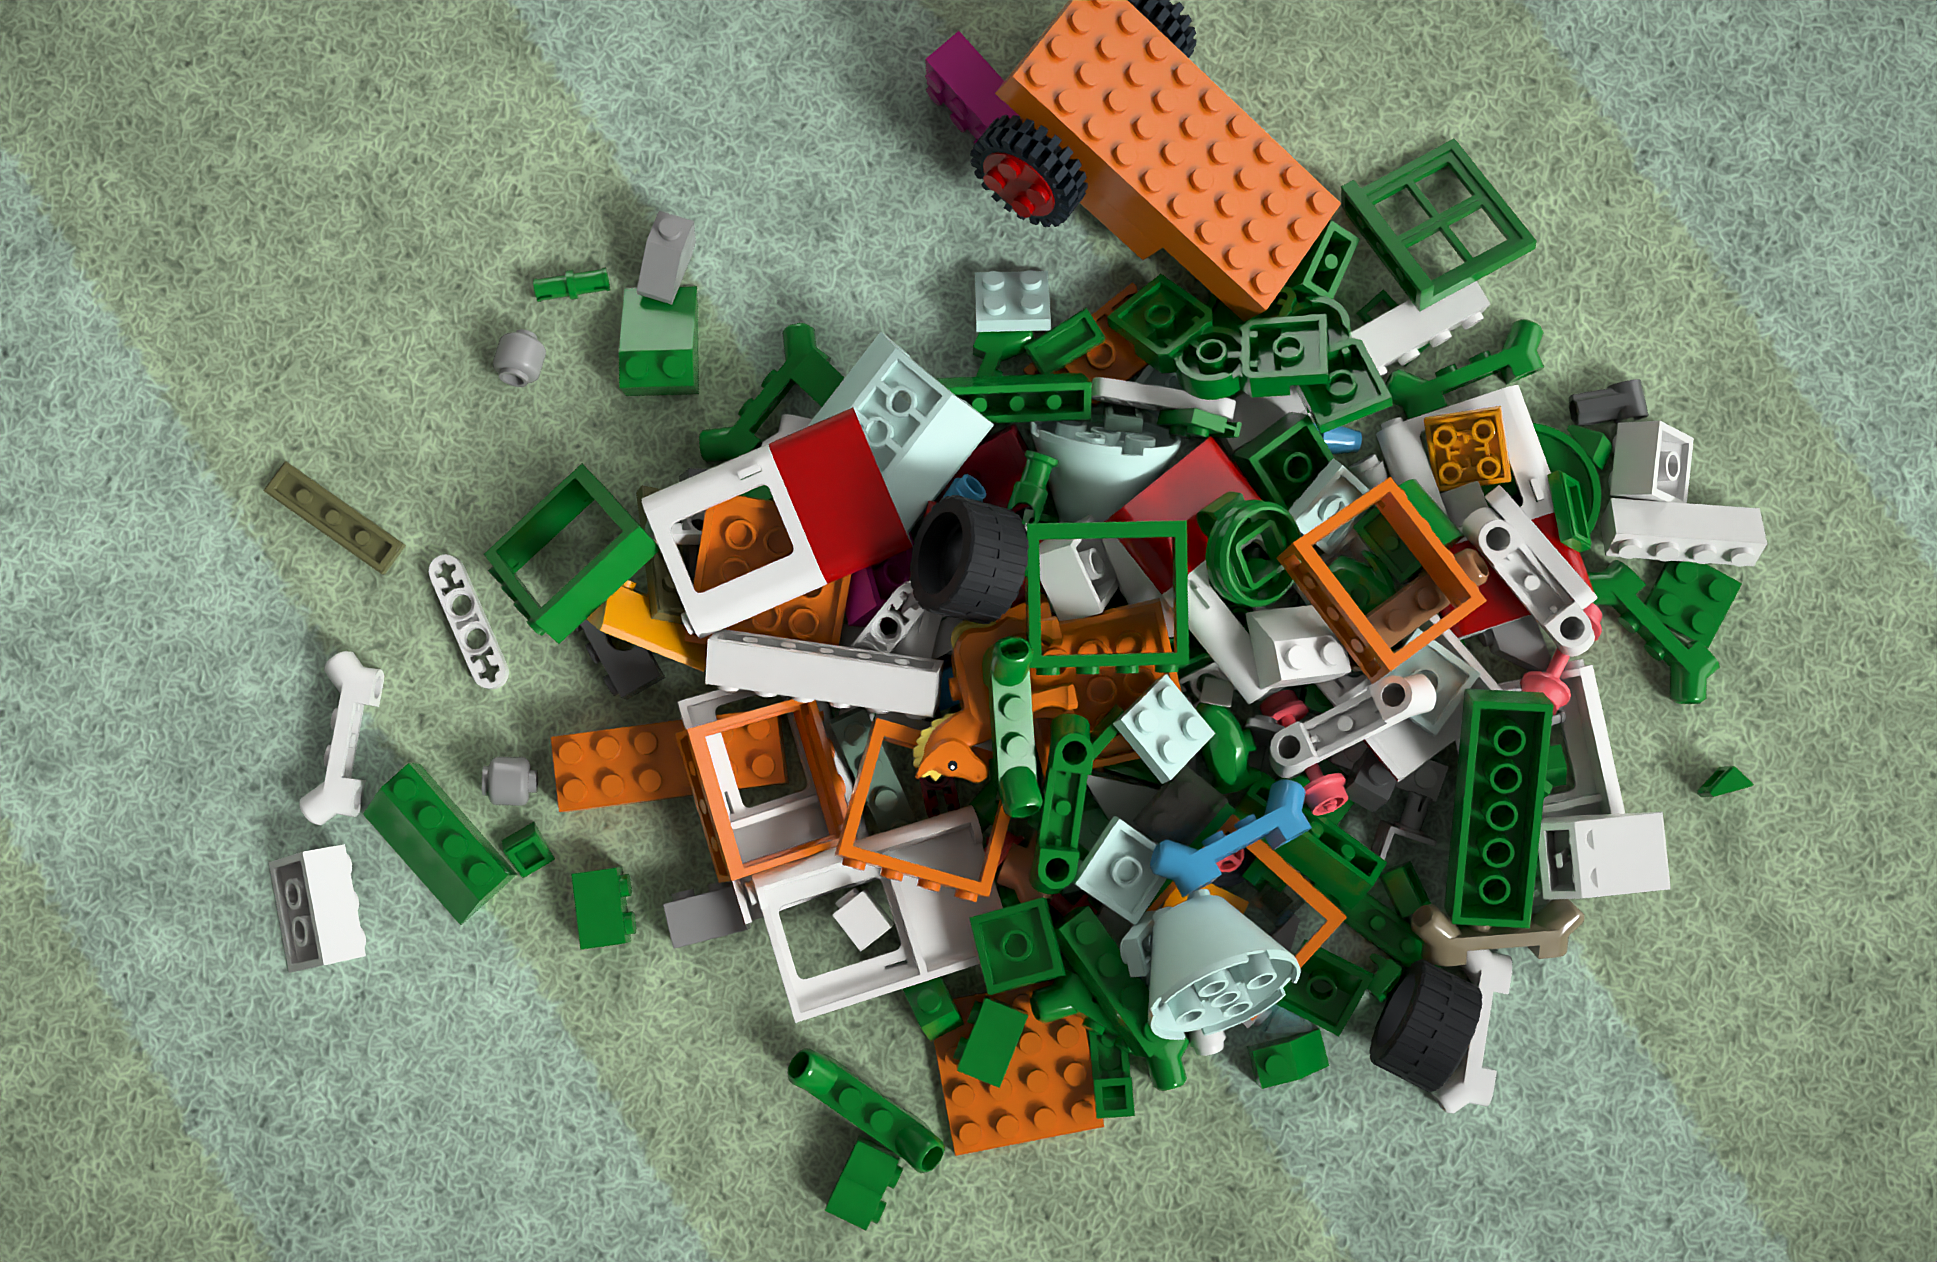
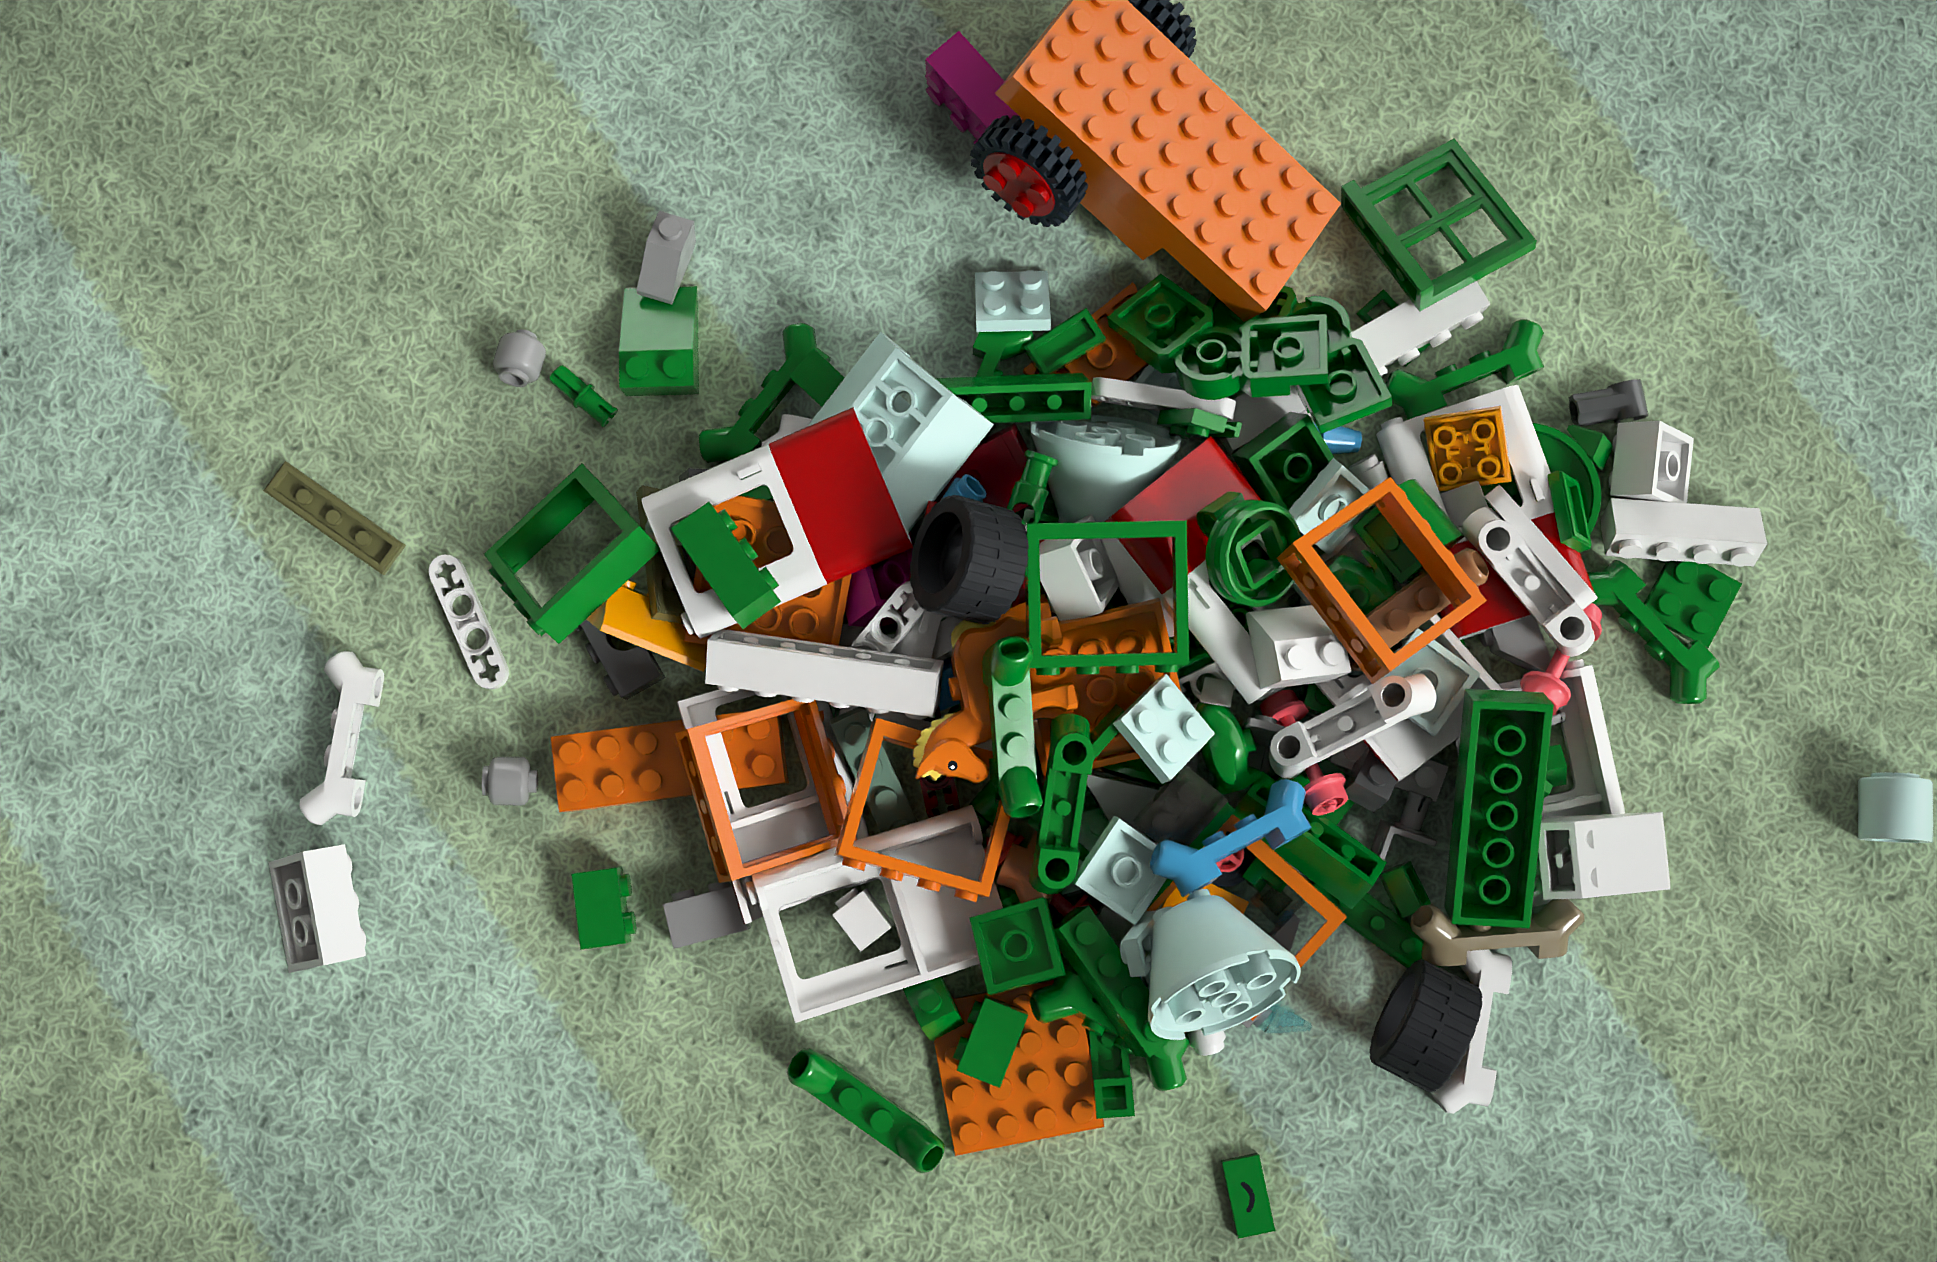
green slope [363,763,518,925] -> none
green slope [502,822,555,878] -> none
green pin [533,267,611,302] -> none
green brick [825,1135,903,1231] -> none
sand green tile [1103,402,1143,434] -> none
green slope [1246,1028,1329,1089] -> none
green slope [1276,939,1374,1037] -> none
green brick [1284,220,1360,303] -> none
green tile [1367,953,1404,1003] -> none
green slope [1697,766,1754,797] -> none
none -> green axle [549,365,618,427]
none -> green brick [671,502,781,629]
none -> green tile [1221,1153,1276,1239]
none -> light aqua piece [1858,772,1933,843]

